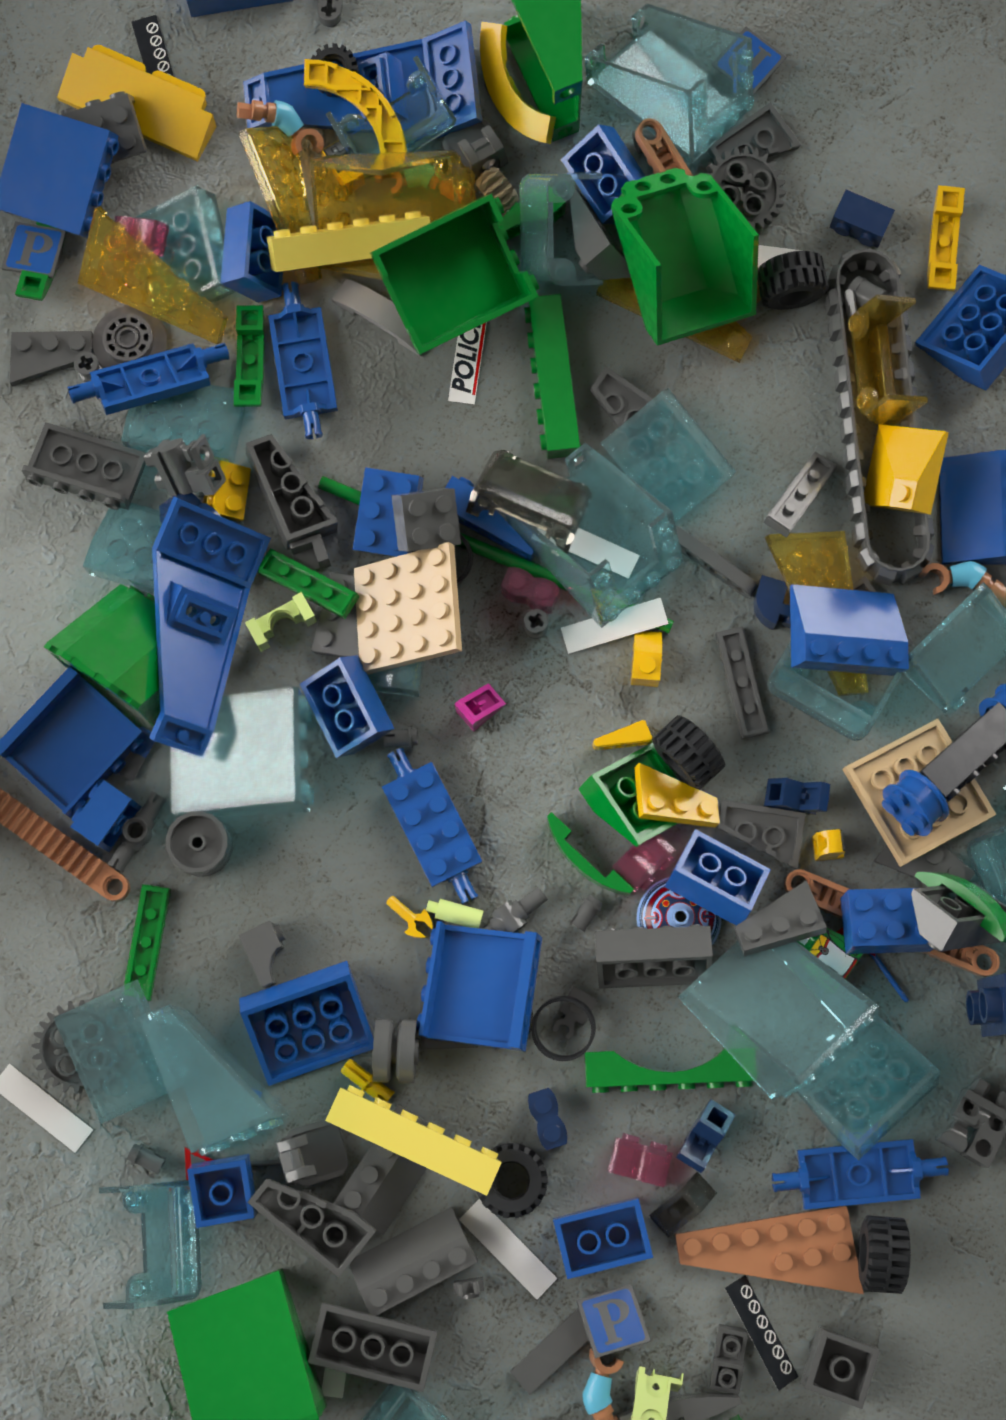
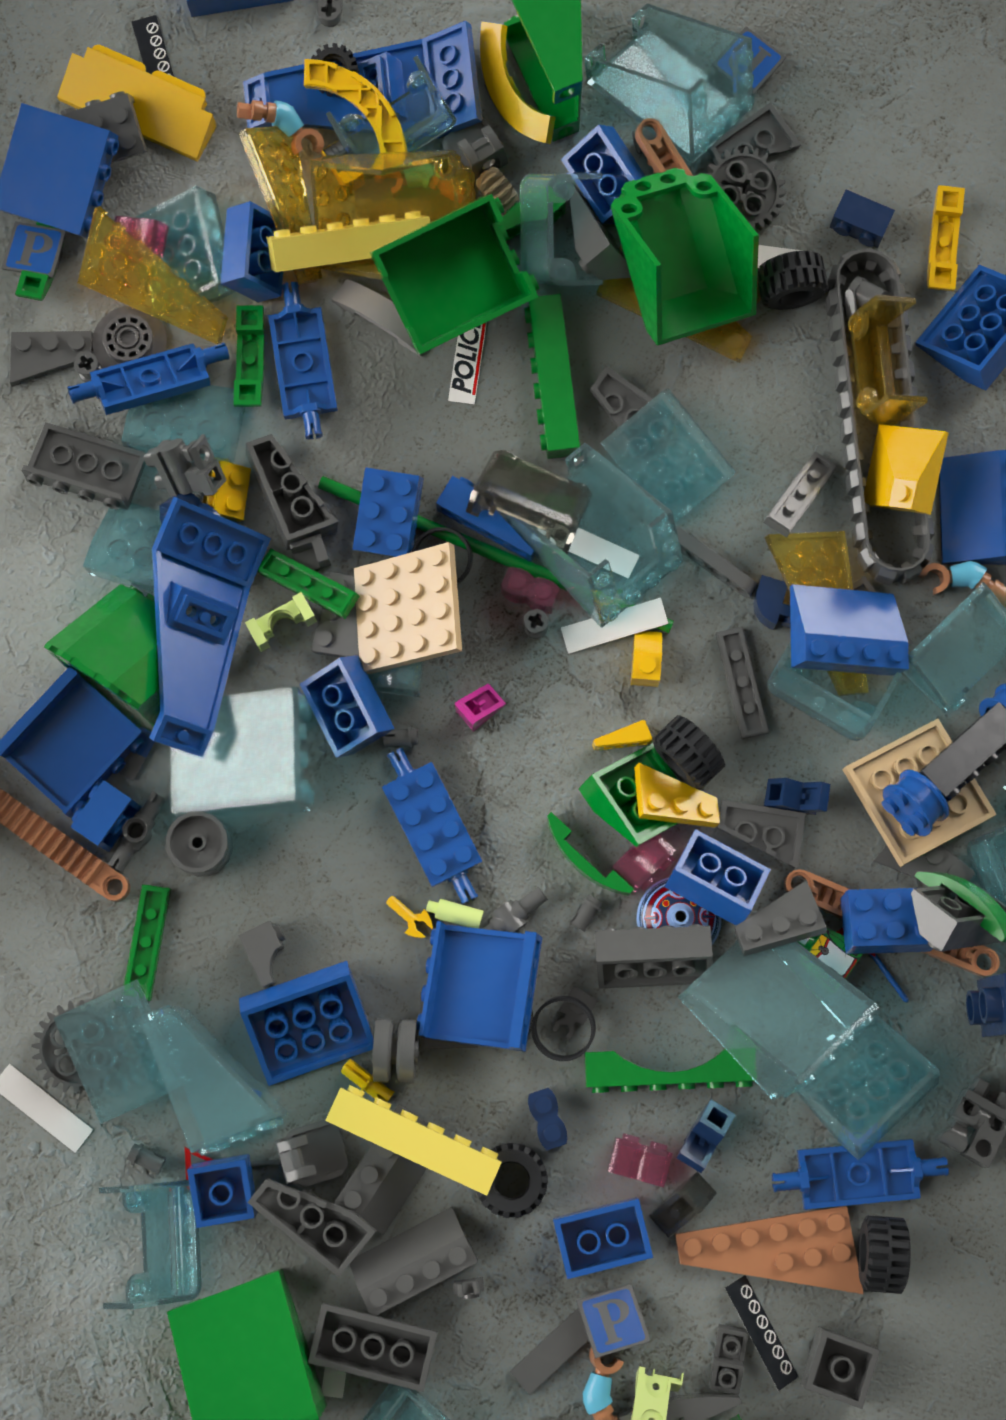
dark grey brick [391,488,461,552] -> none
white sticker [459,1199,557,1299] -> none
yellow leg [812,829,845,861] -> none

